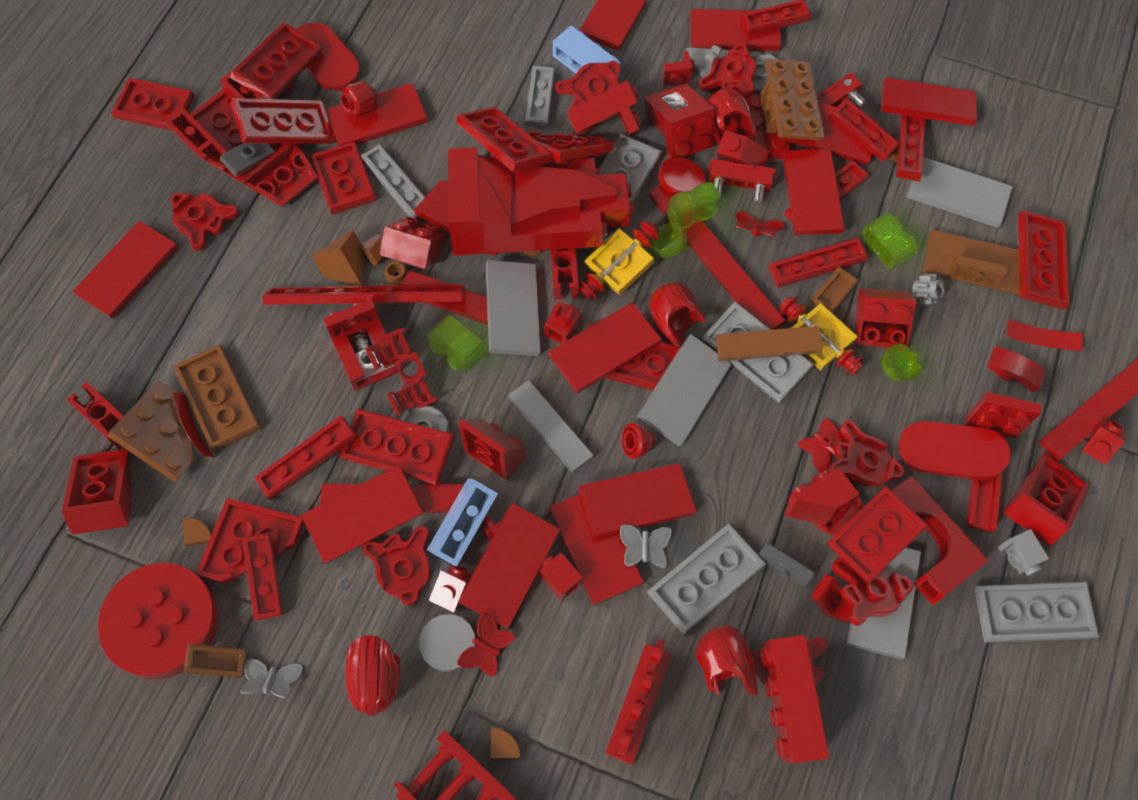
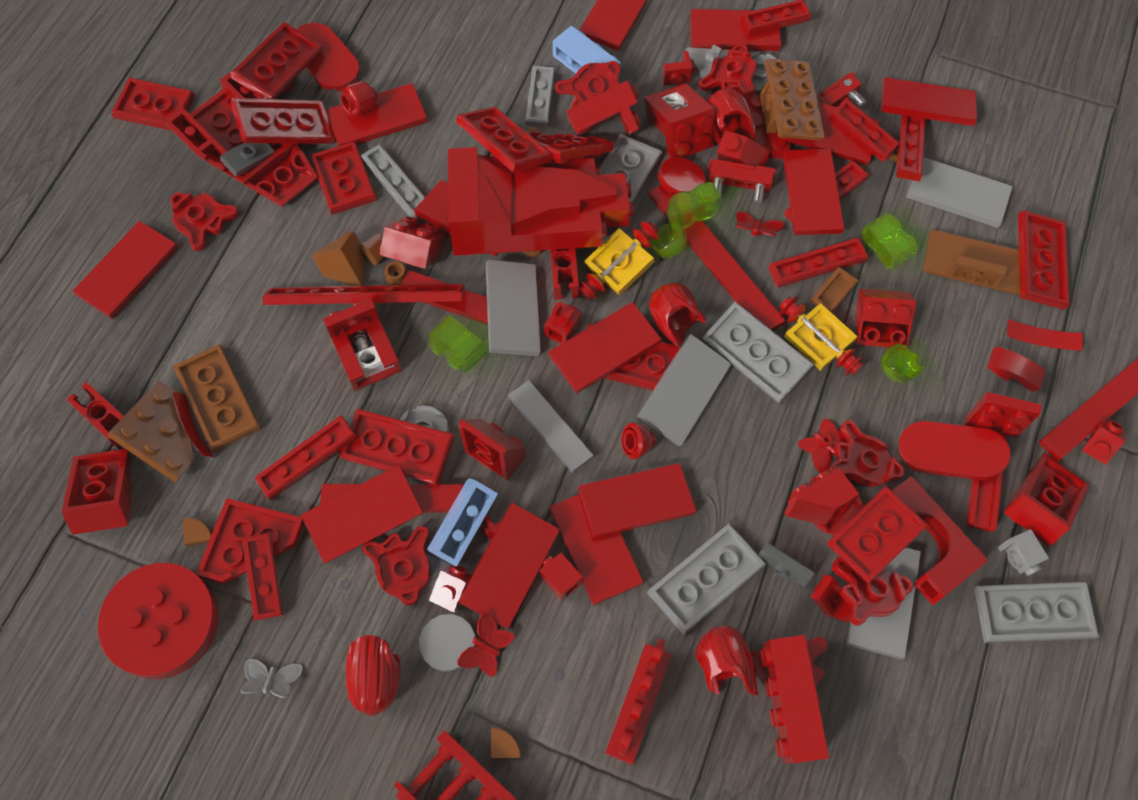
dark orange tile [183,643,247,678] -> none
red piece [365,328,437,415] -> none
light grey piece [620,524,672,568] -> none
dark orange tile [716,326,823,362] -> none
light grey gear [912,274,945,304] -> none

